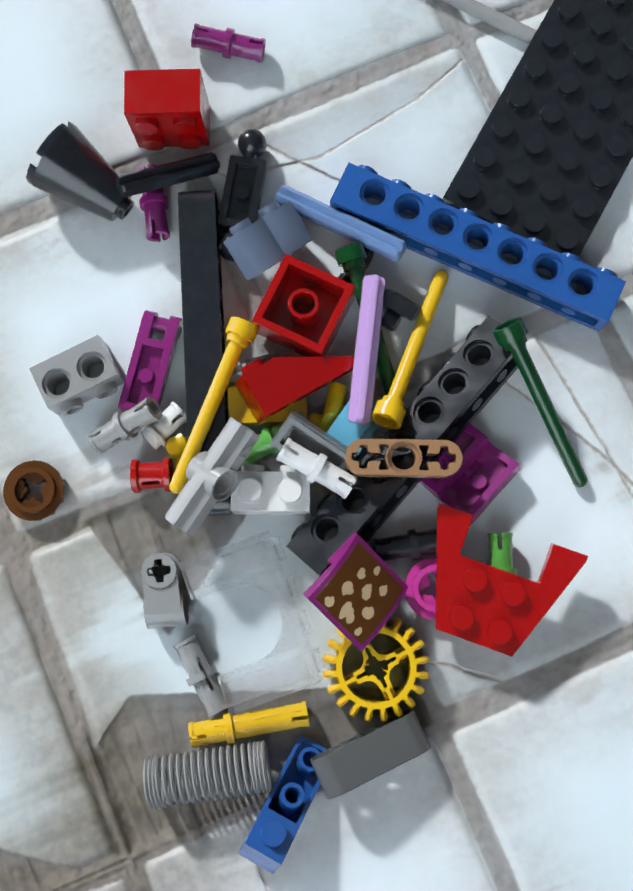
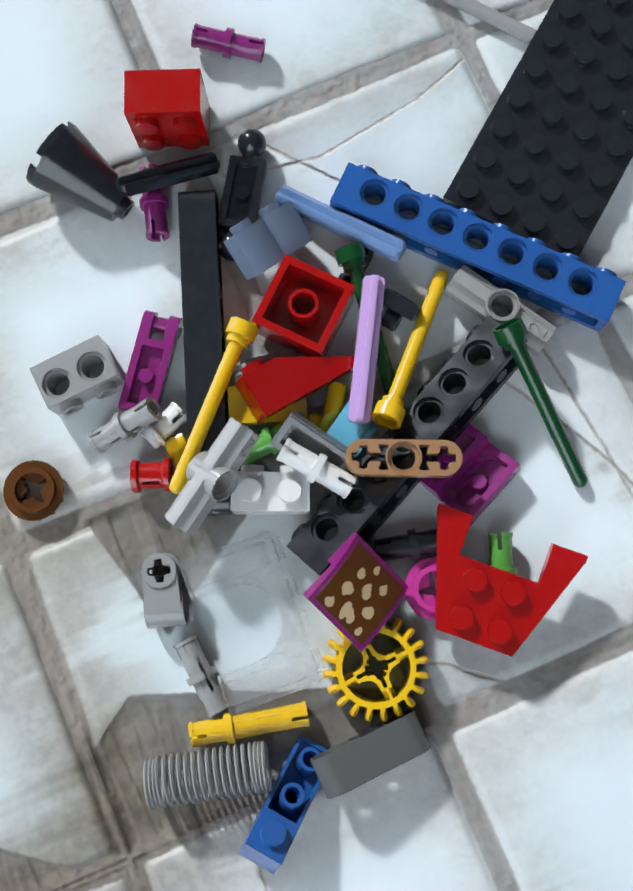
none -> light grey piece [444,265,557,356]

